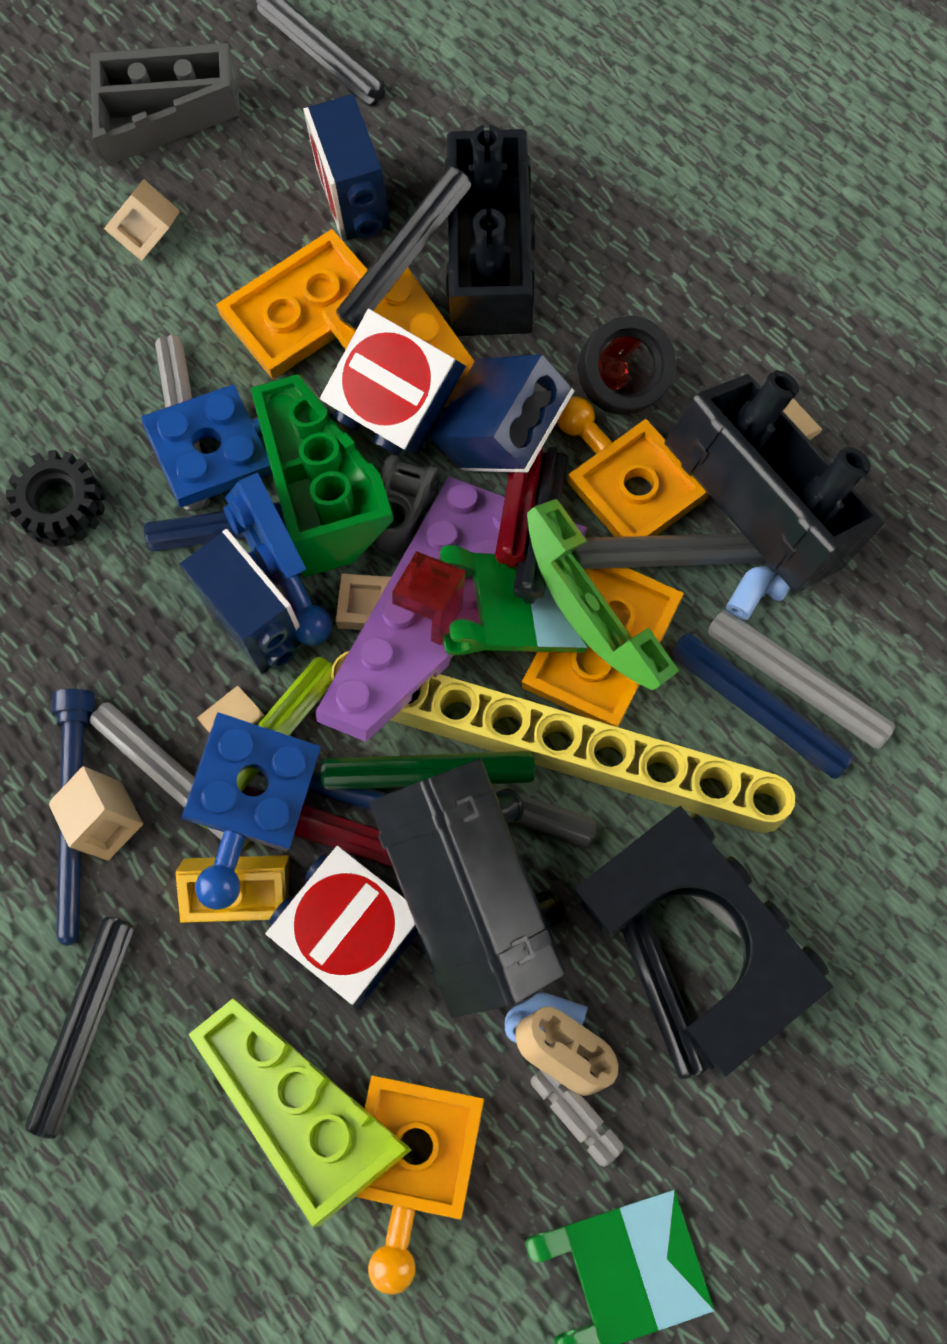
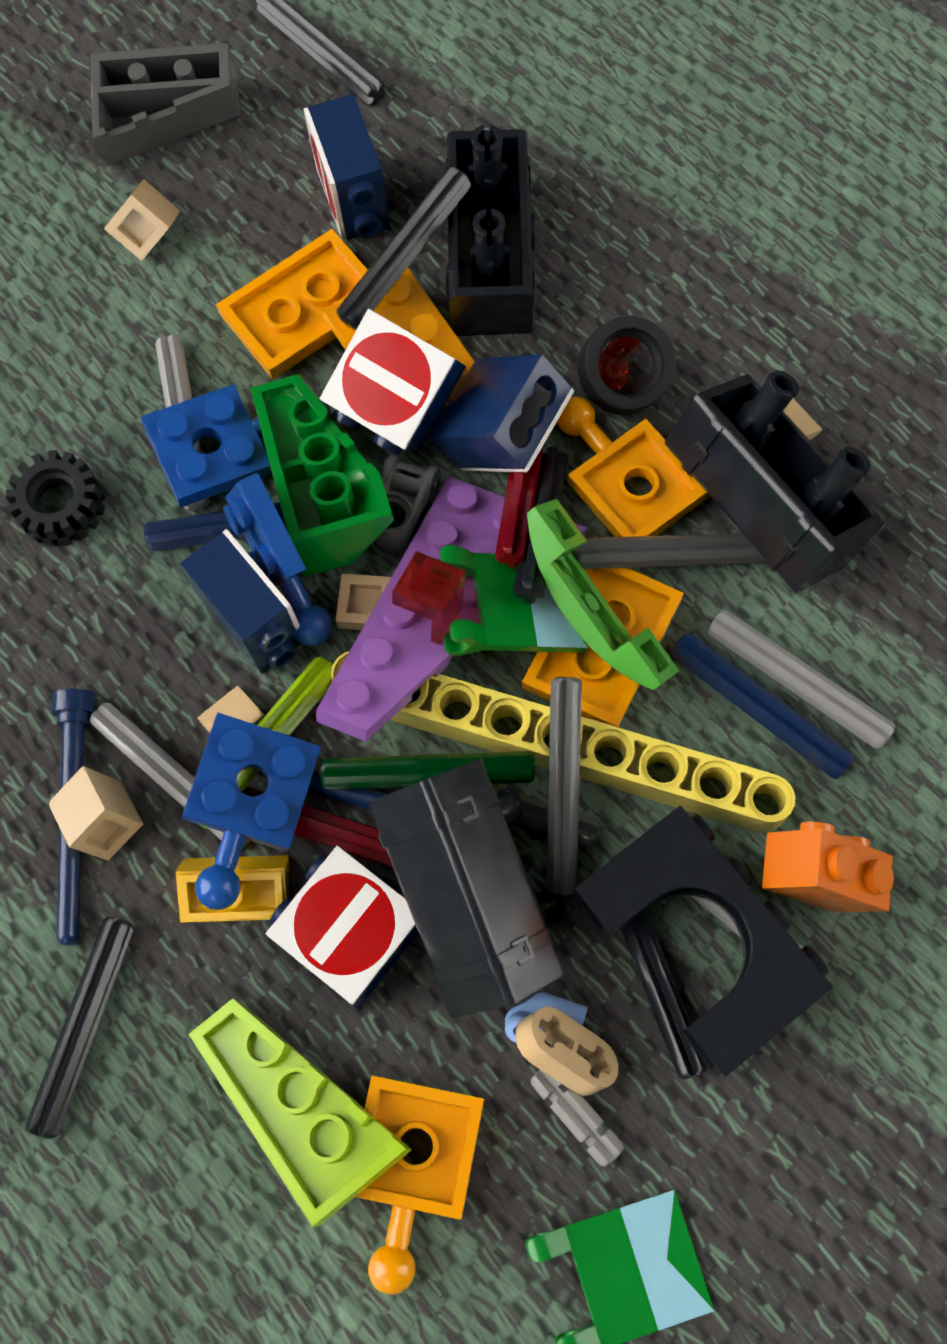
light blue arm [726,566,790,620] -> none
none -> dark grey axle [546,677,582,895]
none -> orange brick [762,822,894,913]

